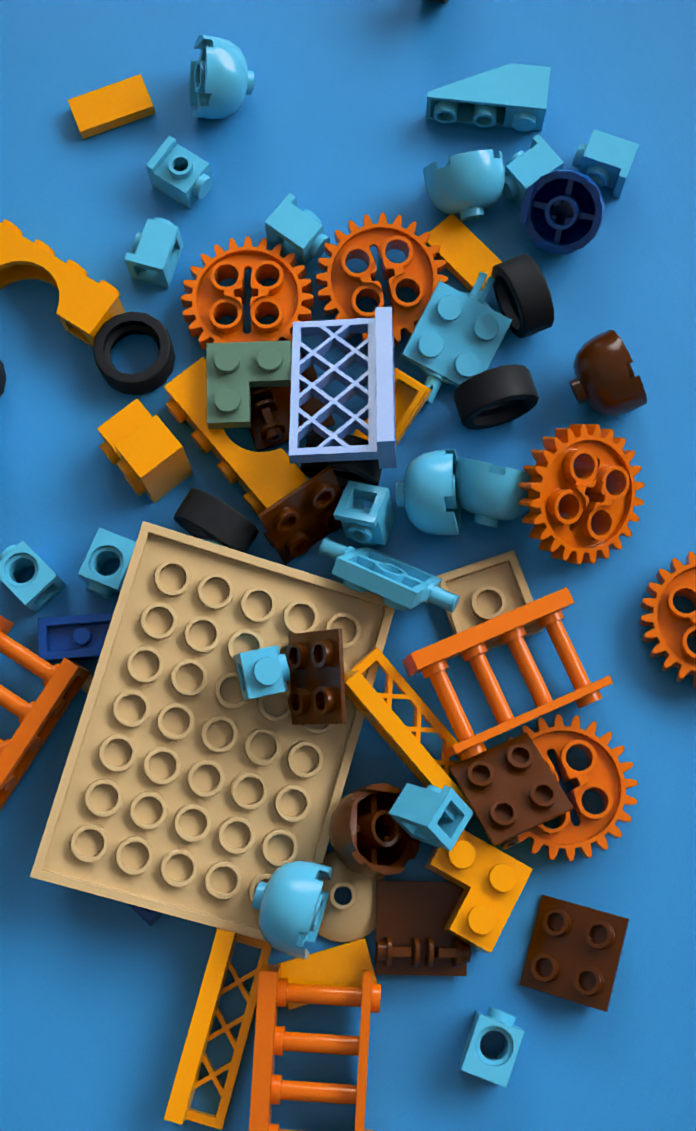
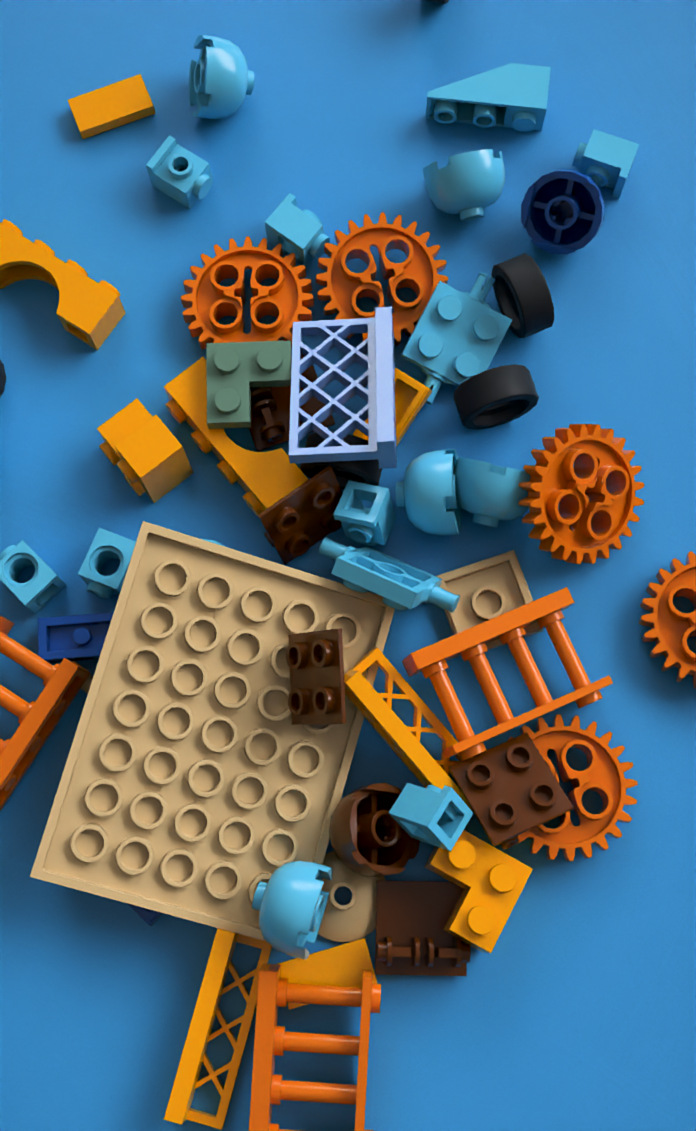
black tyre [93,311,175,395] -> none
medium azure brick [124,218,184,288] -> none
black tyre [173,488,259,553] -> none
medium azure brick [234,645,290,700] -> none
light orange tile [426,214,502,292] -> none
medium azure brick [458,1007,525,1088] -> none
medium azure brick [502,134,564,208] -> none
reddish brown hinge [520,895,629,1012] -> none
reddish brown cylinder [569,330,647,416] -> none

